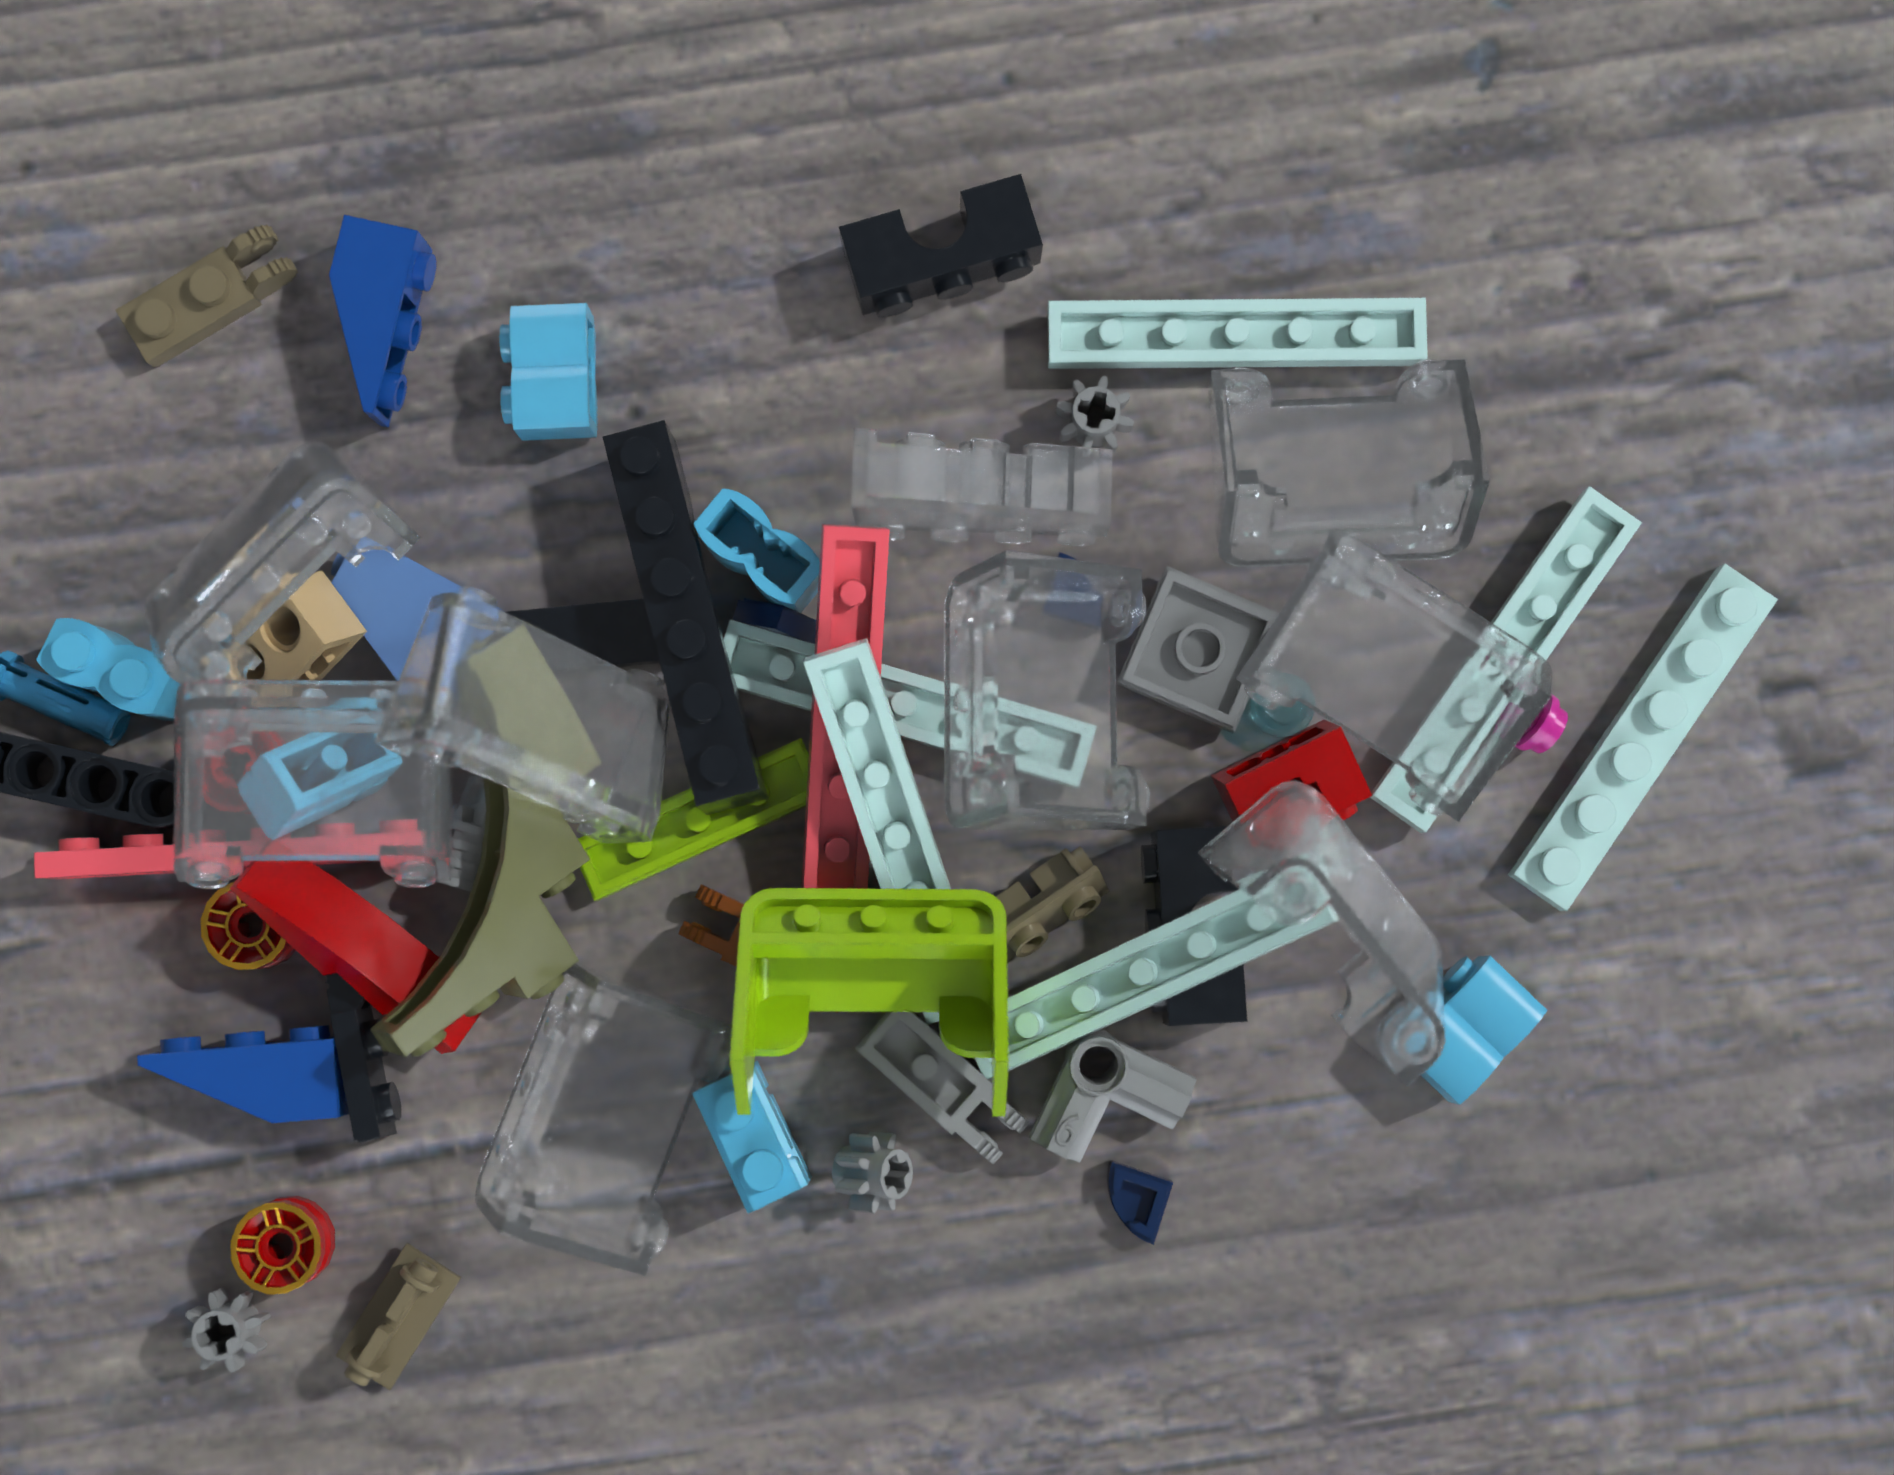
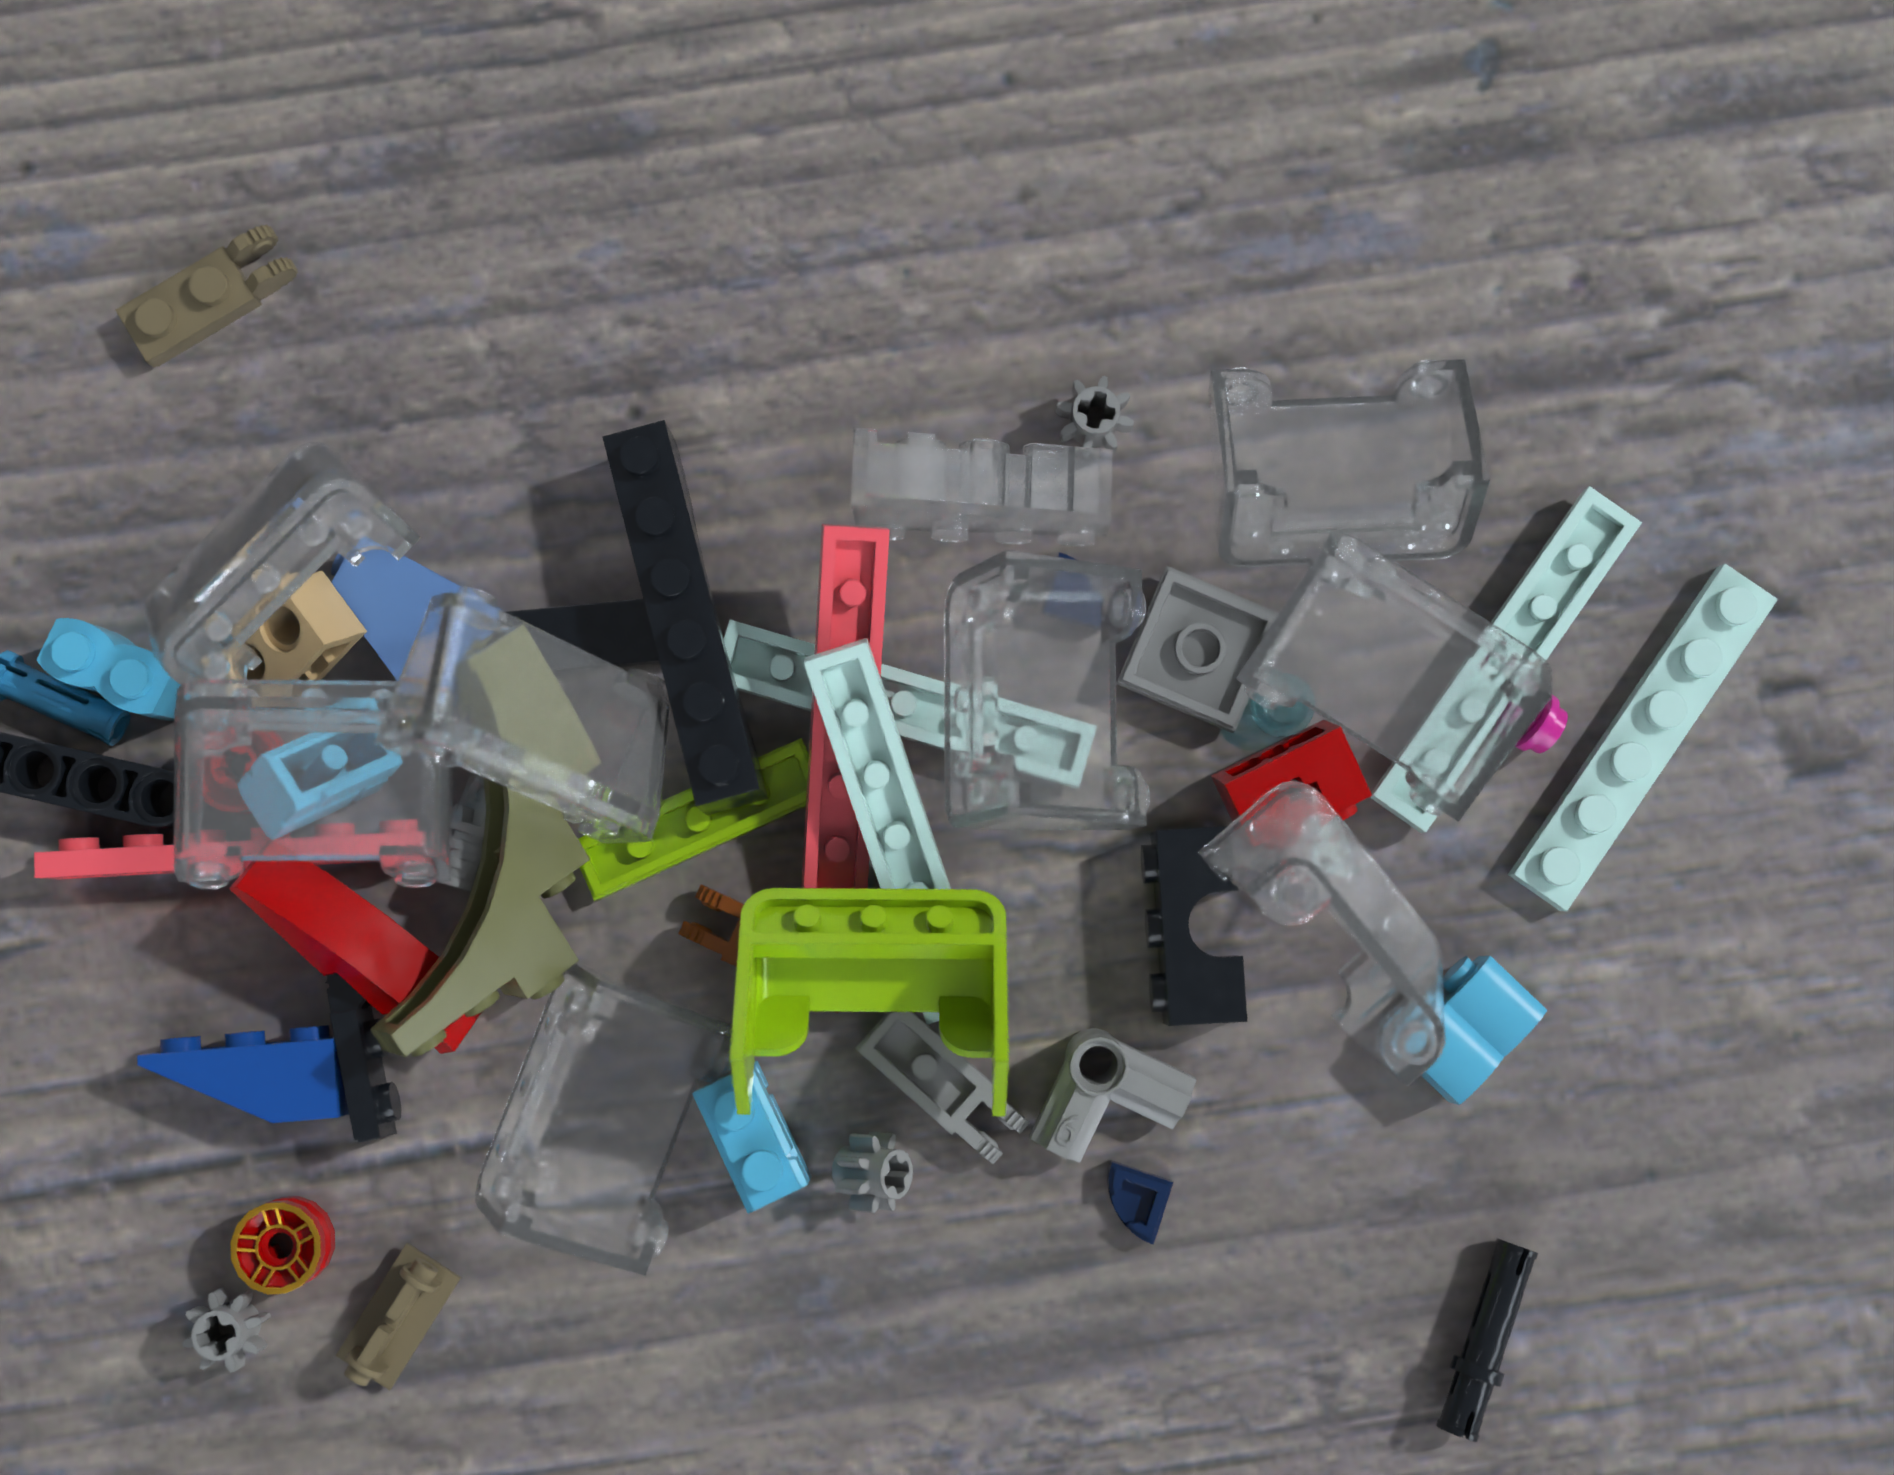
red wheel [201,881,296,970] -> none
blue slope [329,215,436,428] -> none
medium azure brick [499,303,597,441] -> none
medium azure brick [694,488,820,613] -> none
dark blue tile [732,598,816,644] -> none
black arch [839,174,1043,317] -> none
light aqua plate [975,858,1339,1080] -> none
dark tan hinge [996,846,1110,962] -> none
light aqua plate [1047,298,1428,369] -> none
none -> black pin [1436,1238,1538,1442]

